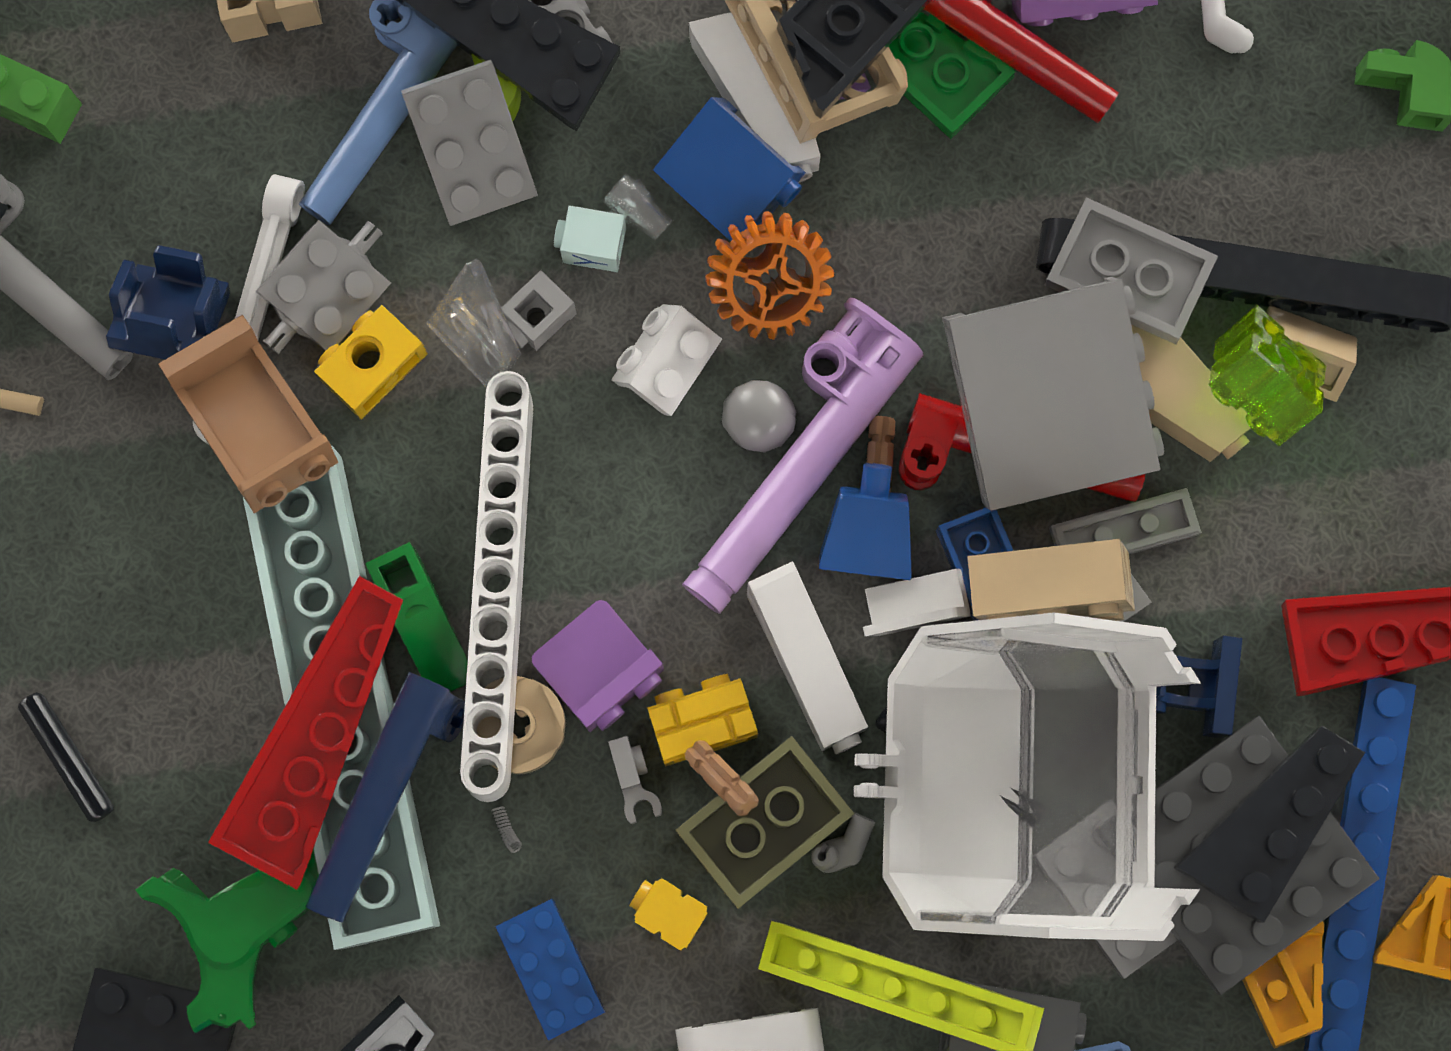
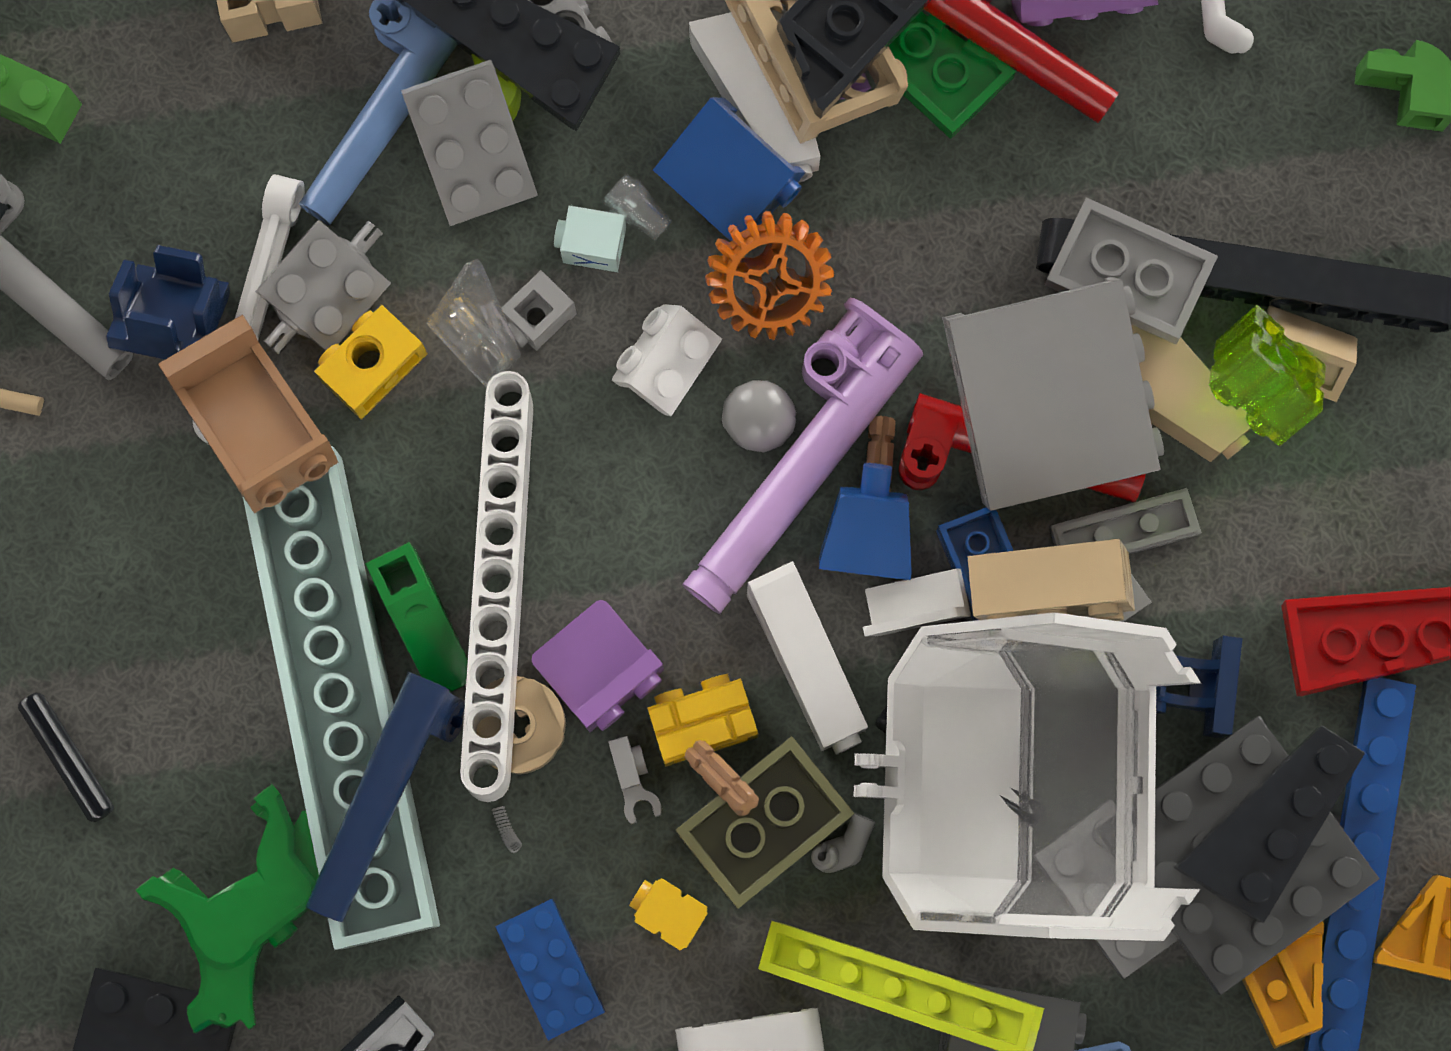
red wing [208,576,403,890] -> none

